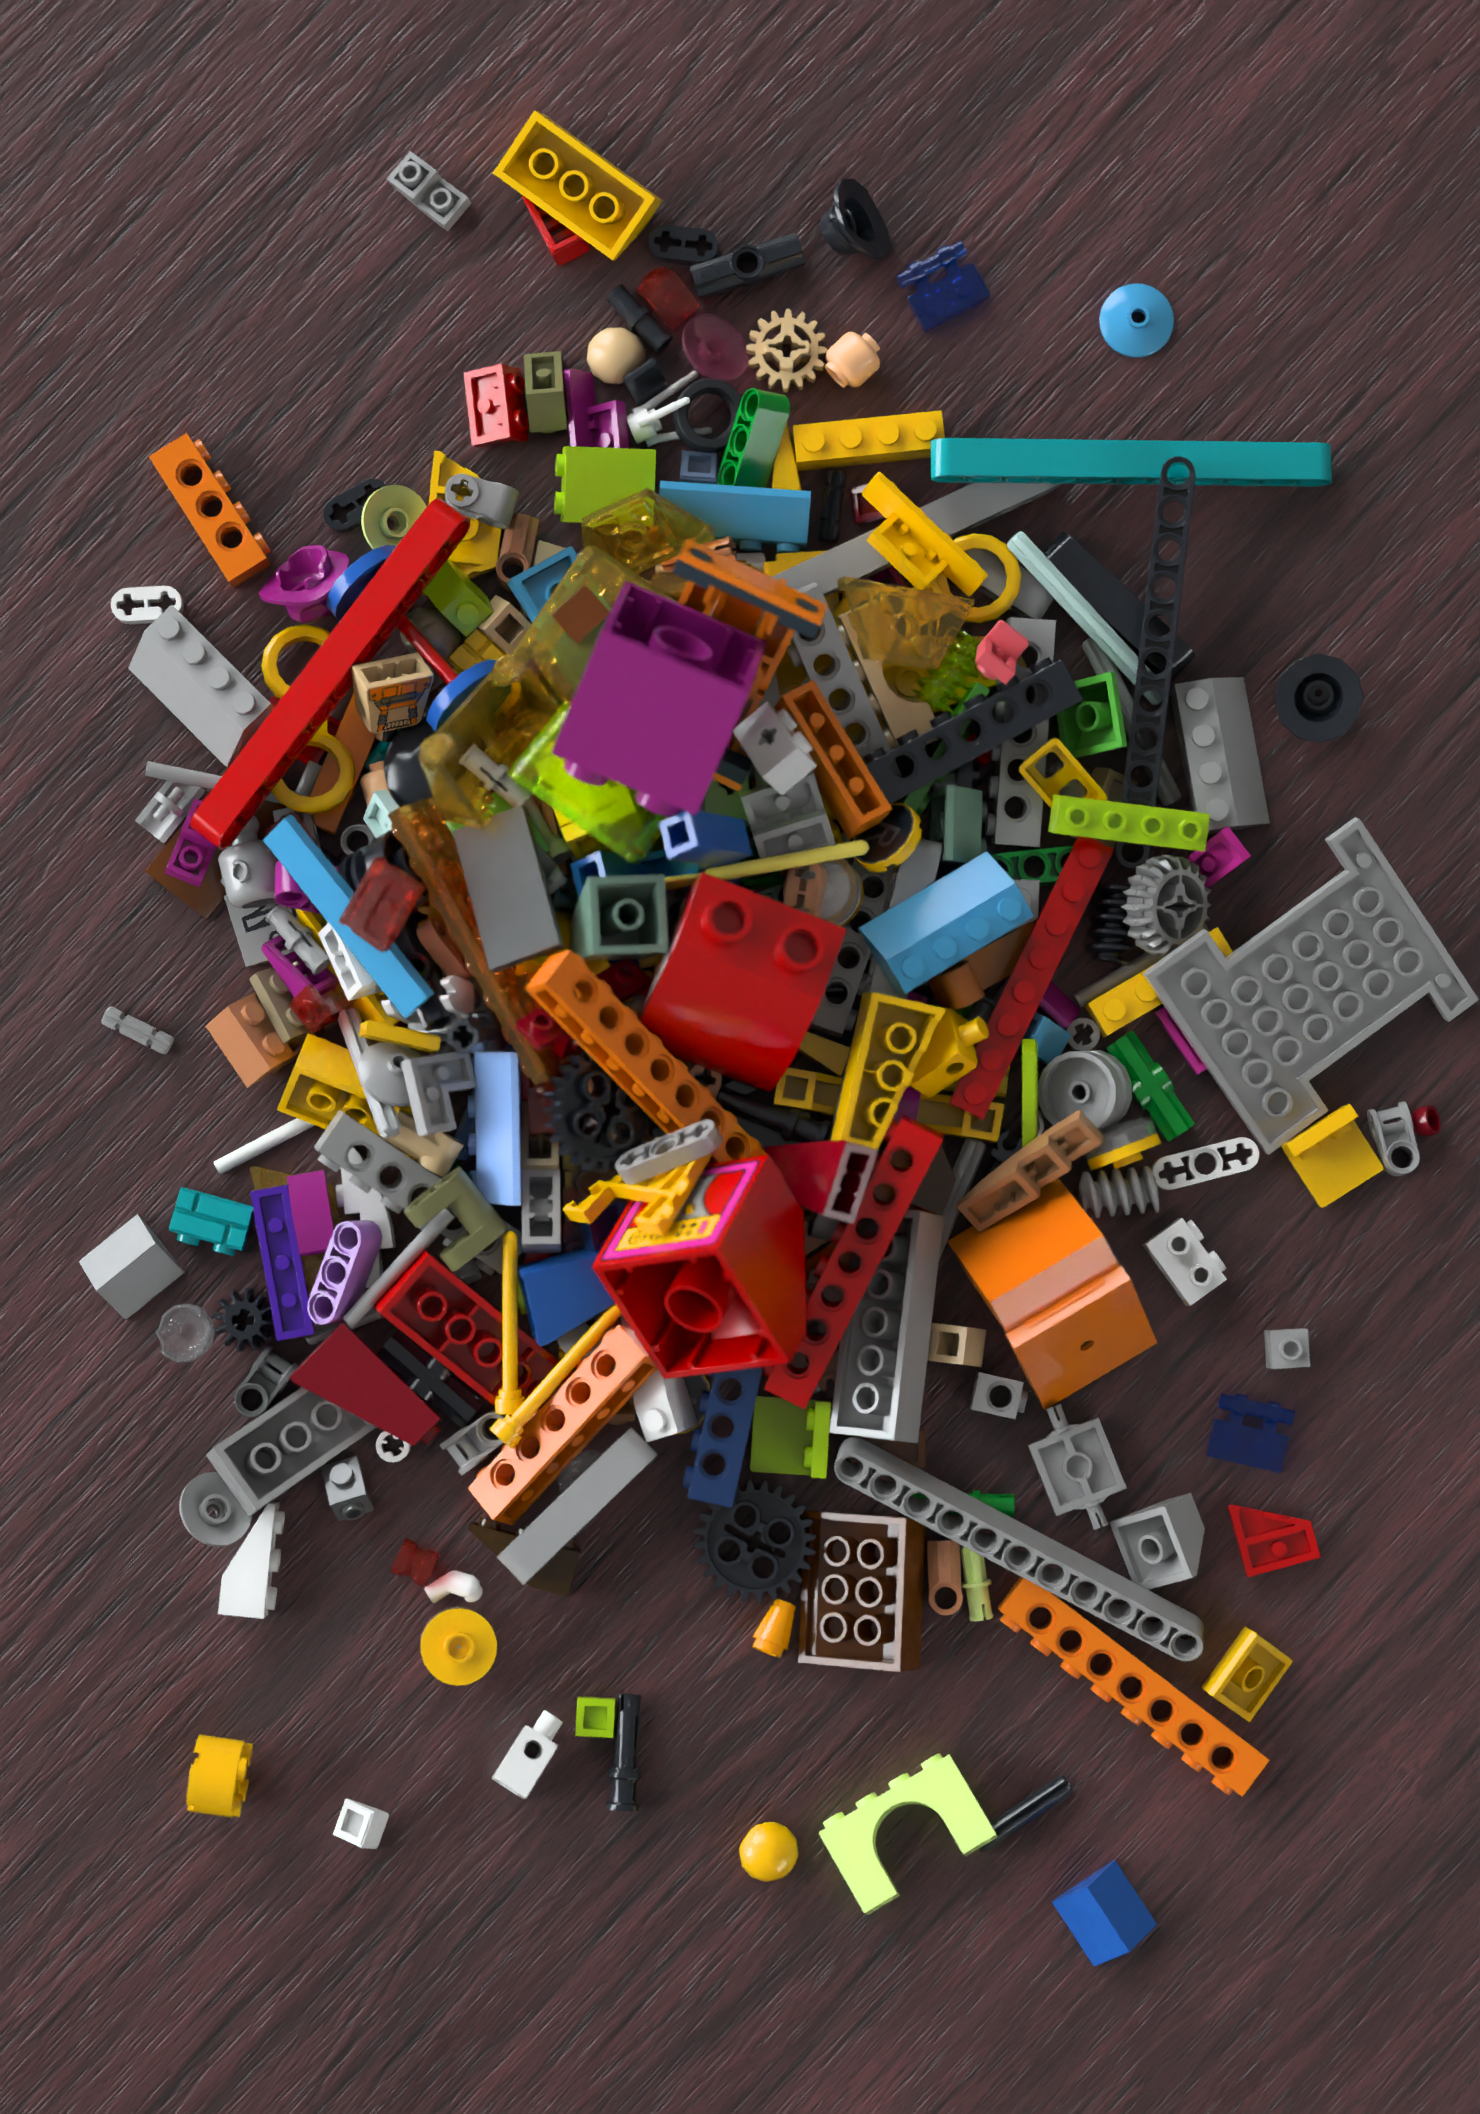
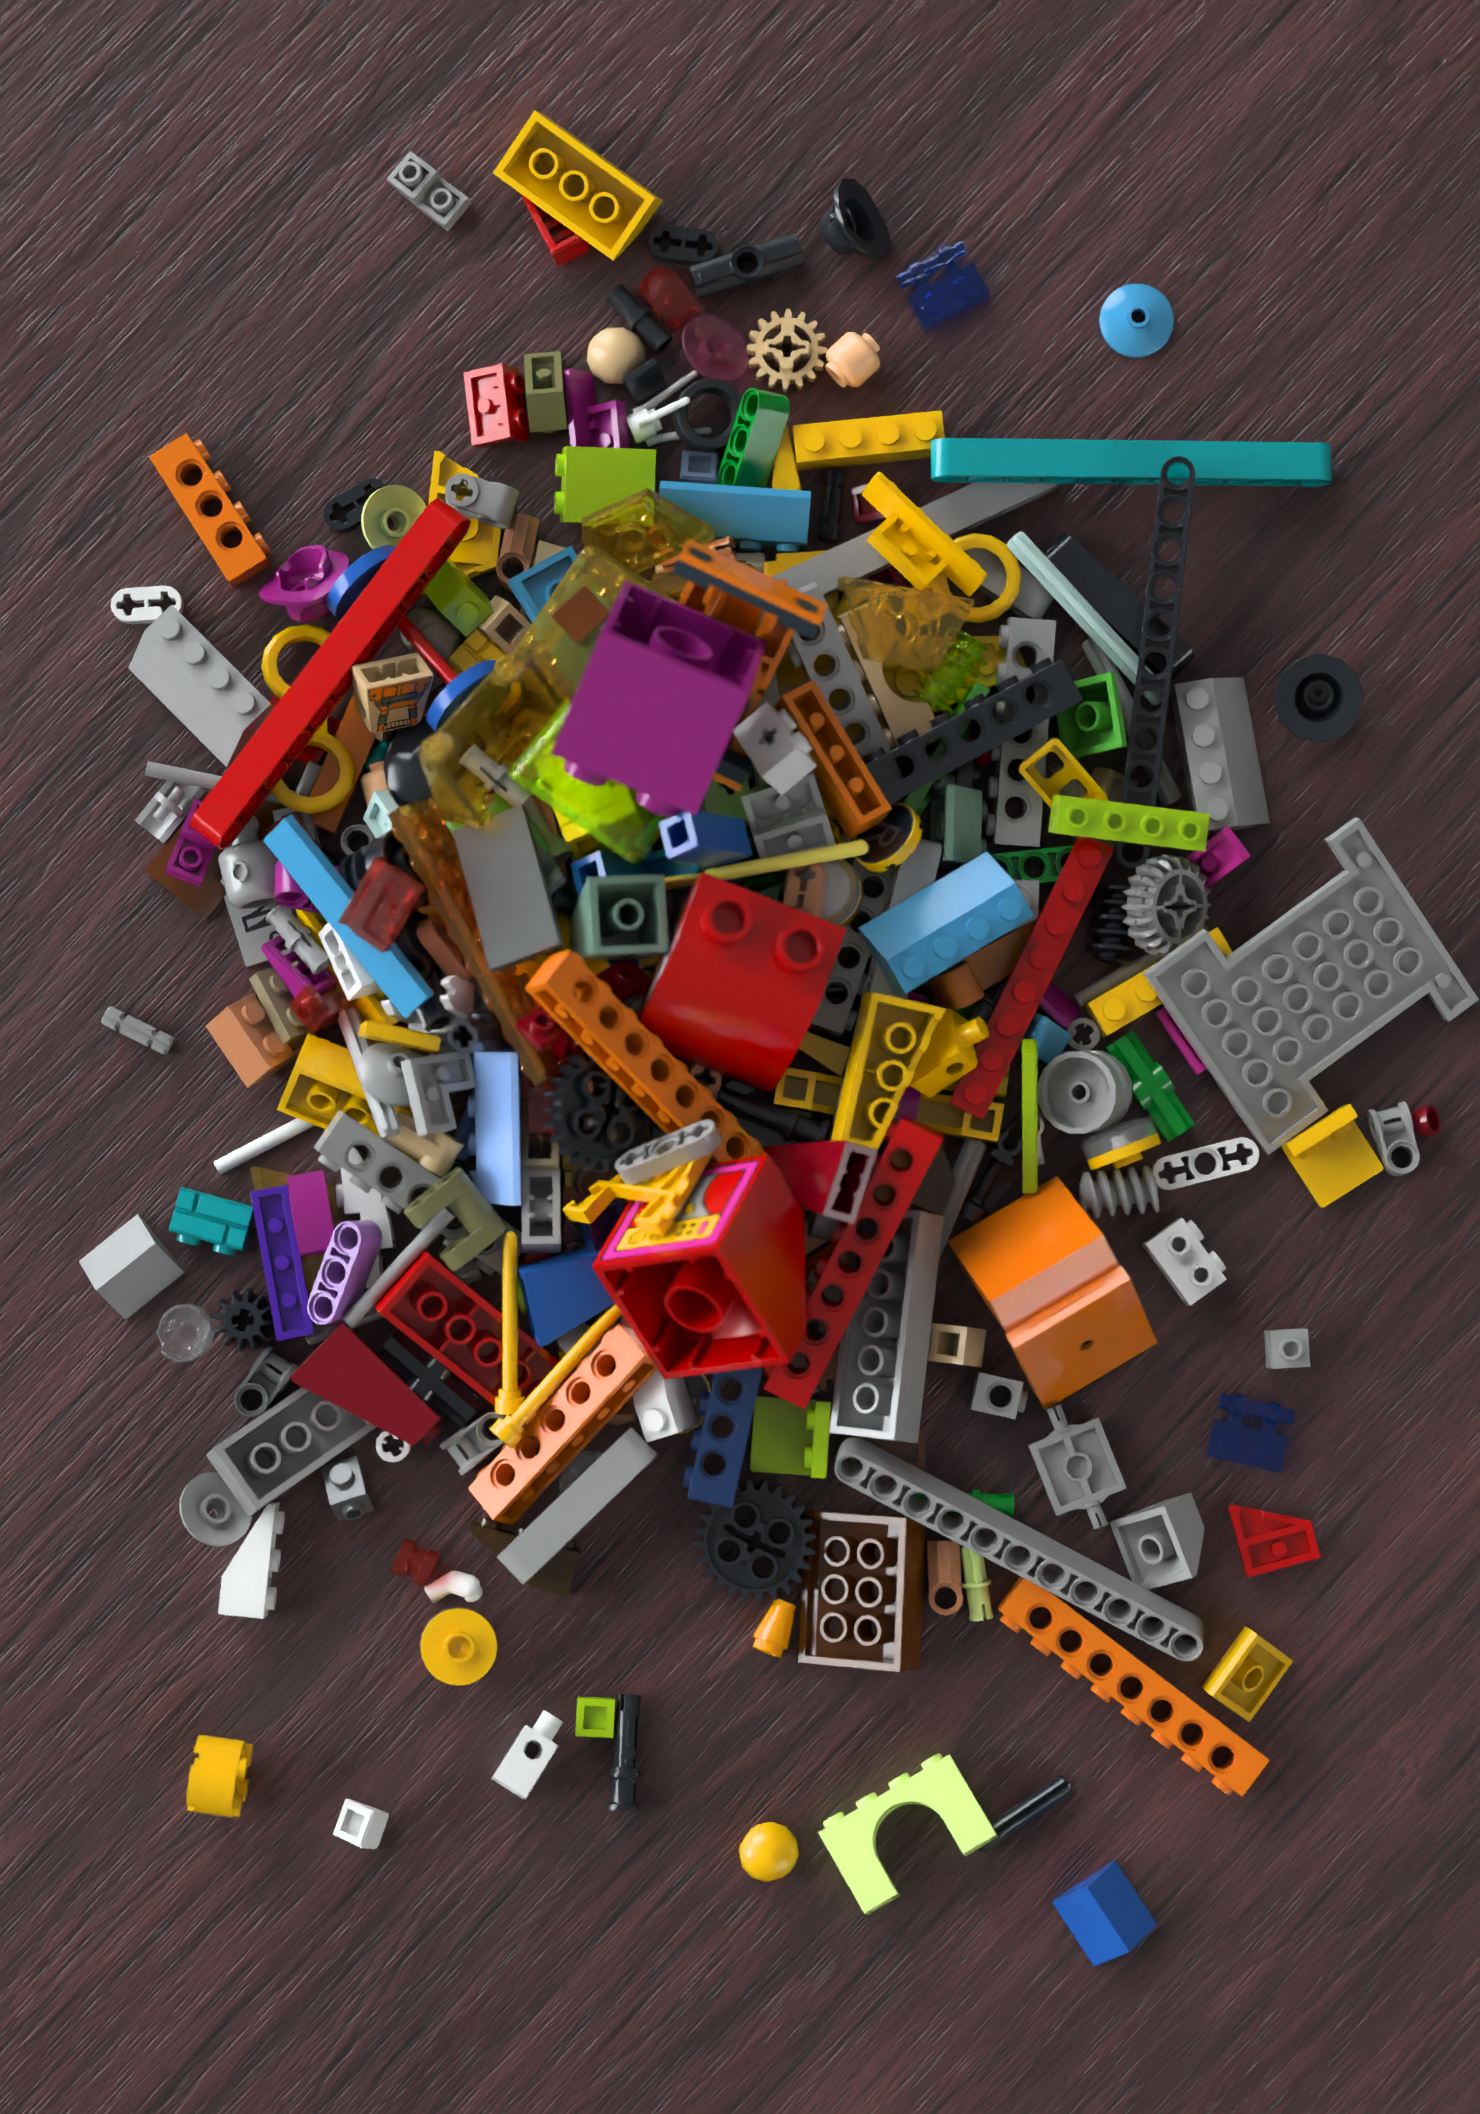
medium nougat slope [956,1109,1103,1232] -> none
coral bracket [976,620,1029,685] -> none

